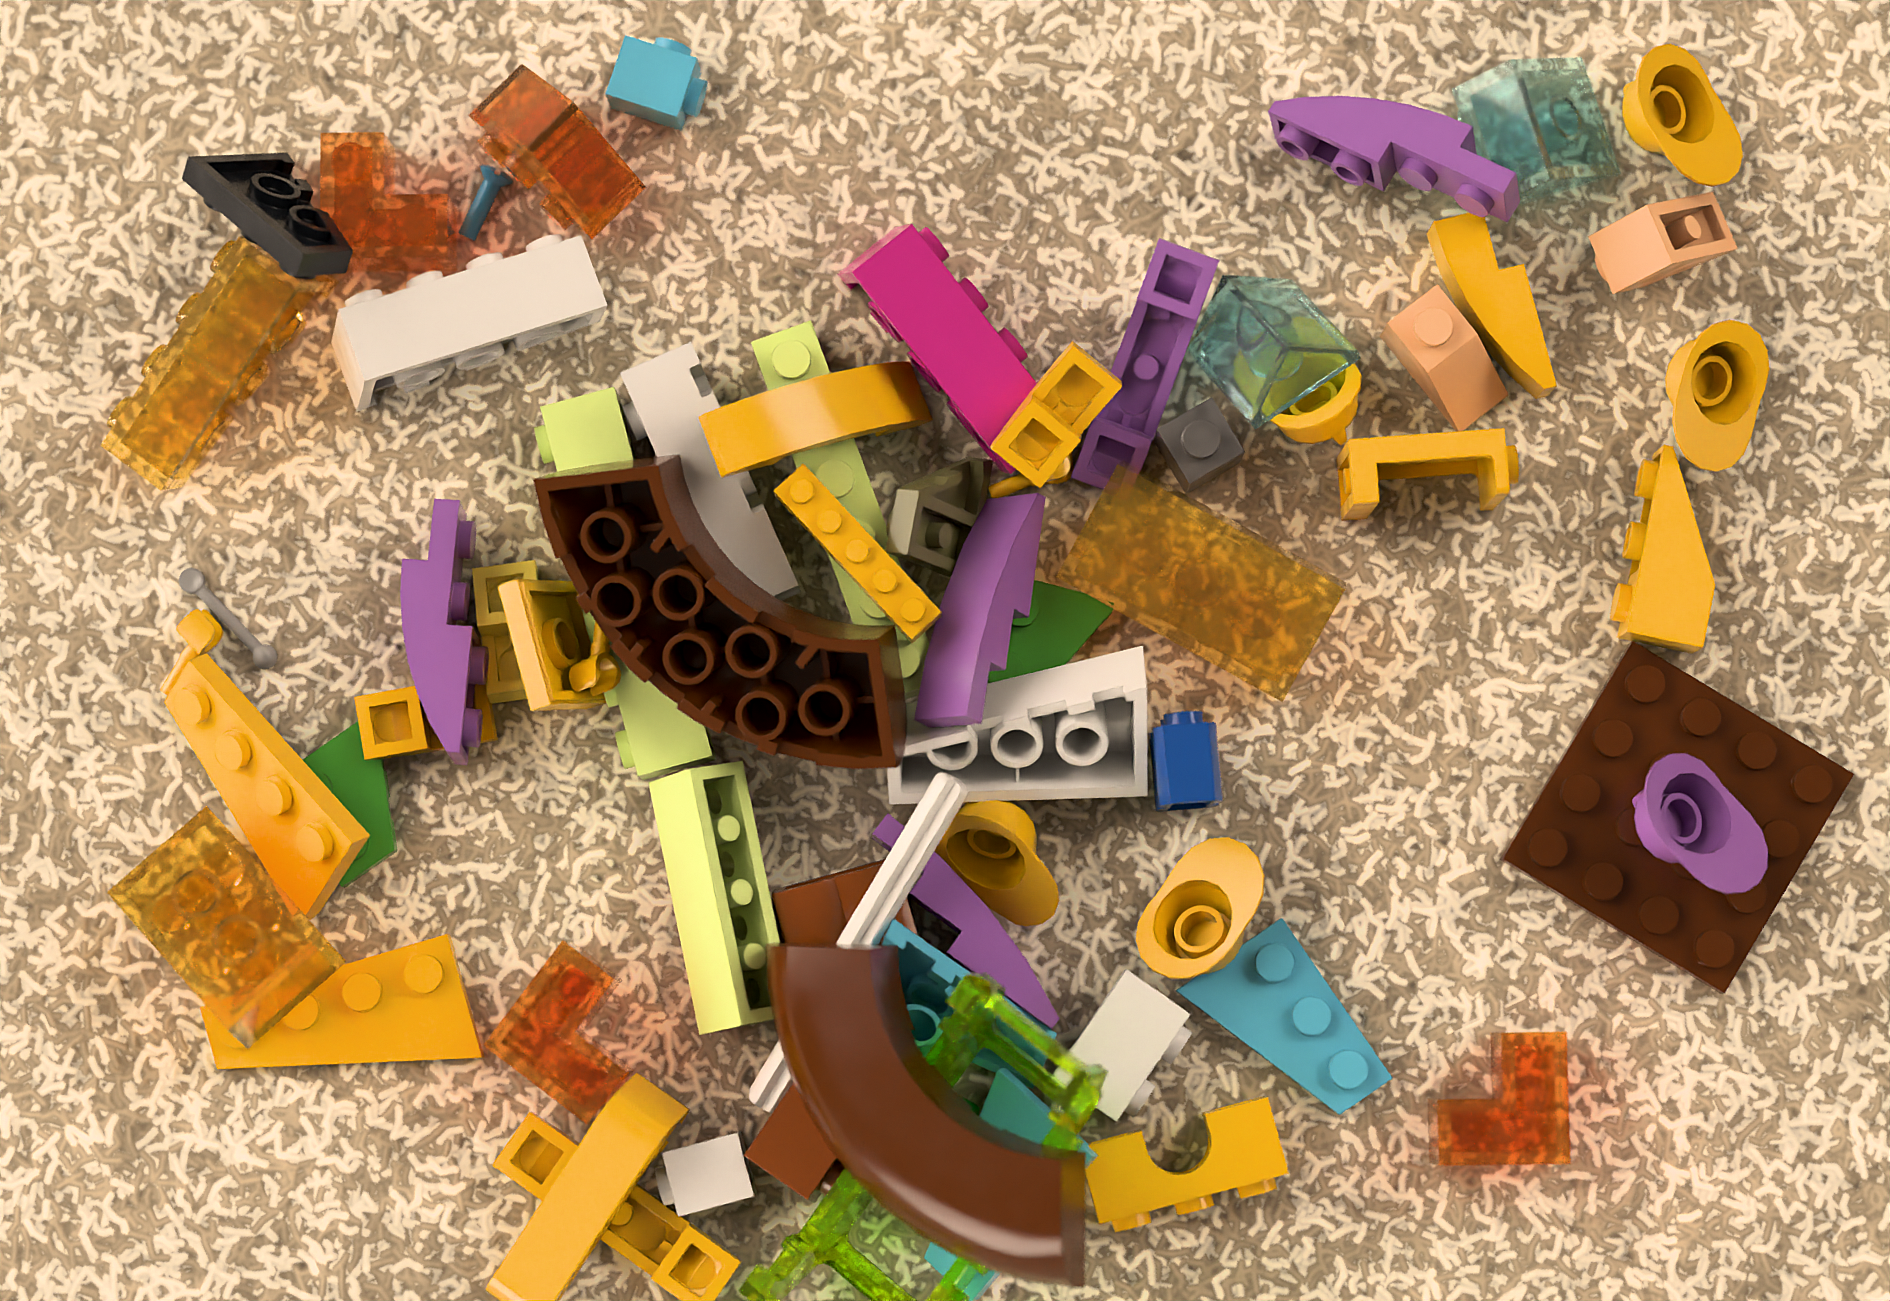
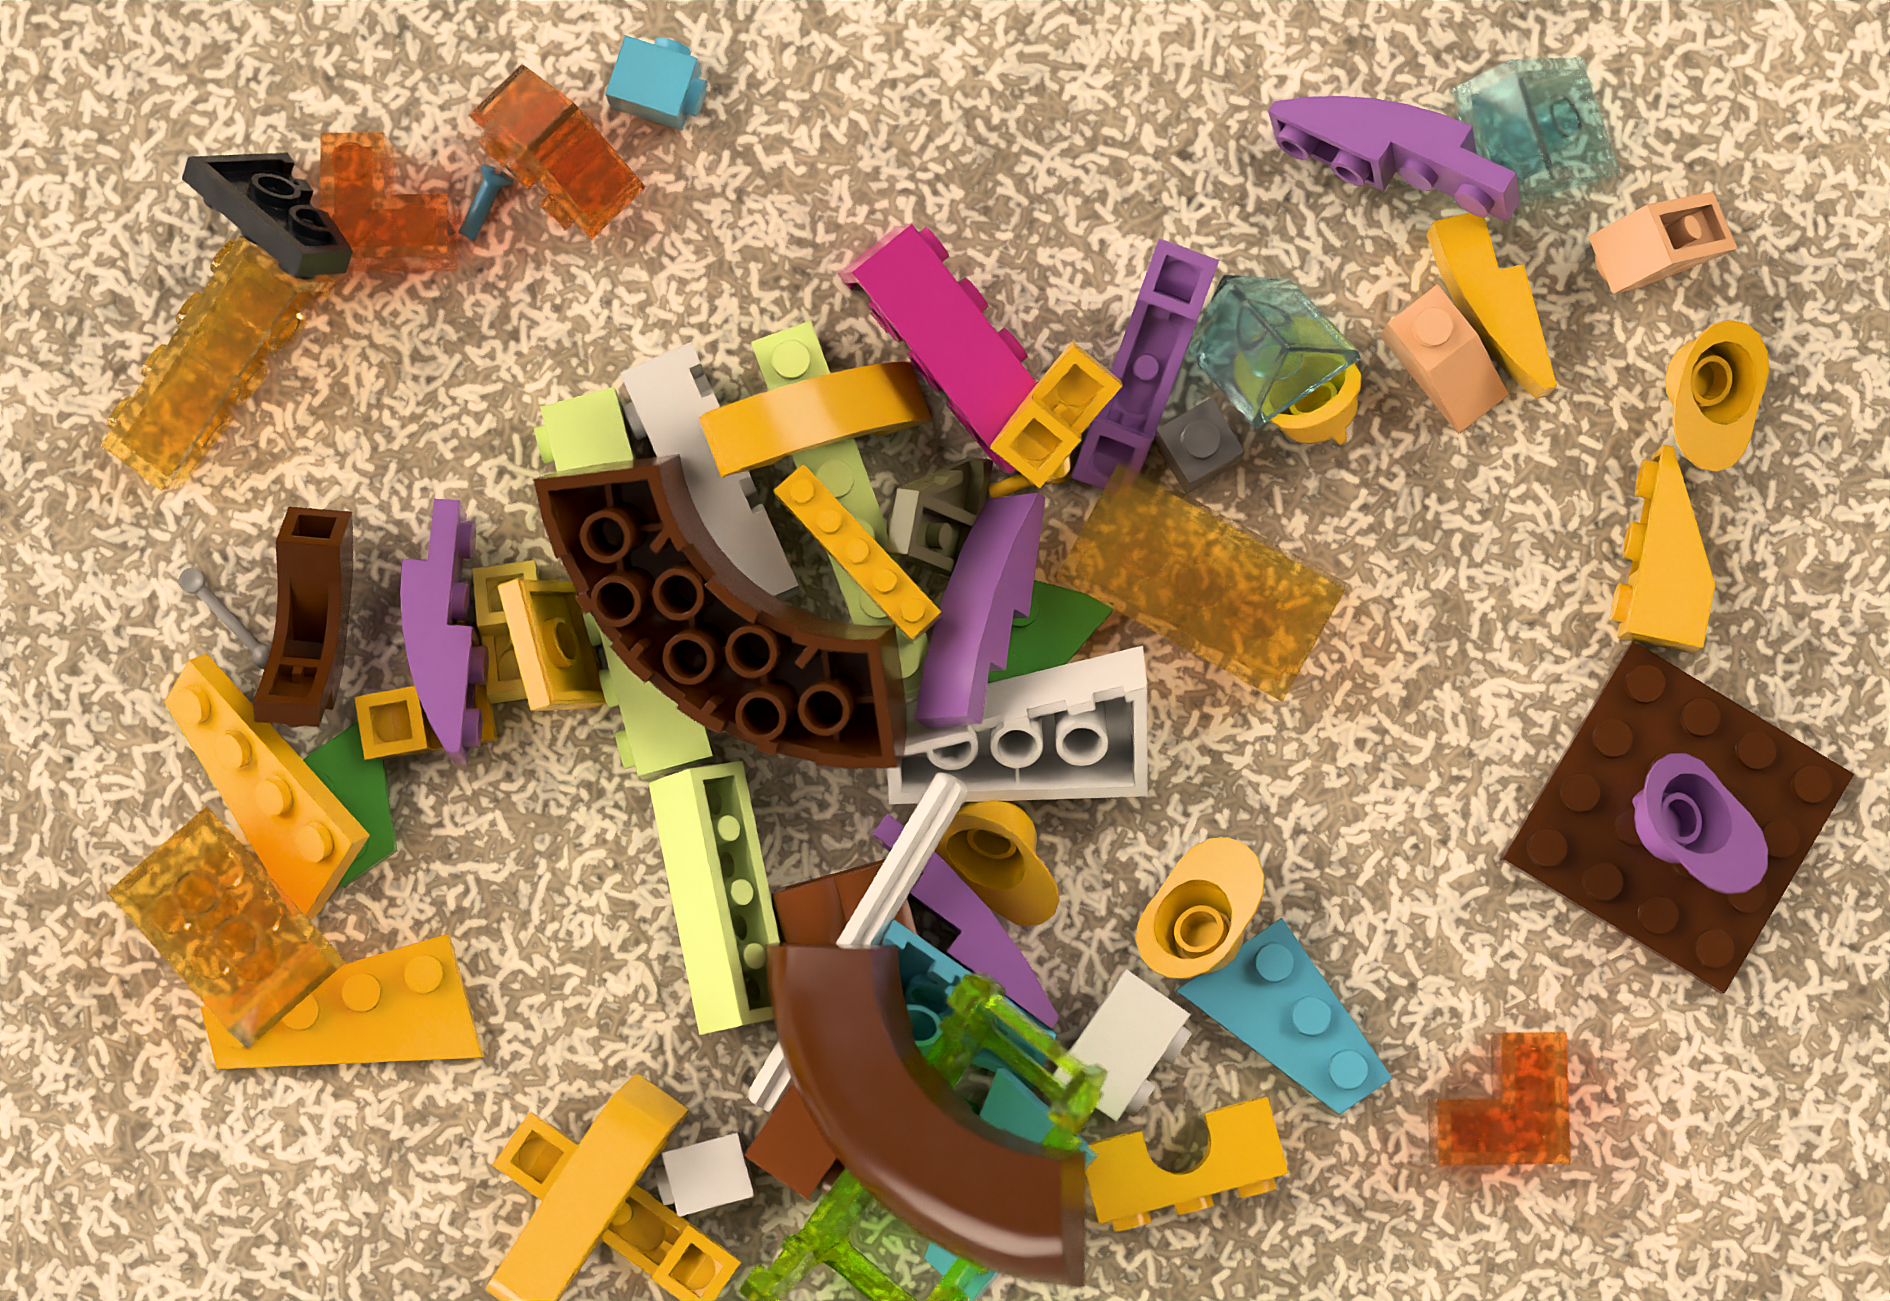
yellow hand [160,609,223,695] -> none
white wedge [331,234,607,412] -> none
clear orange brick [483,940,635,1124] -> none
yellow hand [569,621,621,696] -> none
blue brick [1149,711,1223,812] -> none
yellow panel [1336,428,1519,521] -> none
yellow piece [1622,44,1743,187] -> none
none -> reddish brown arch [253,506,353,727]

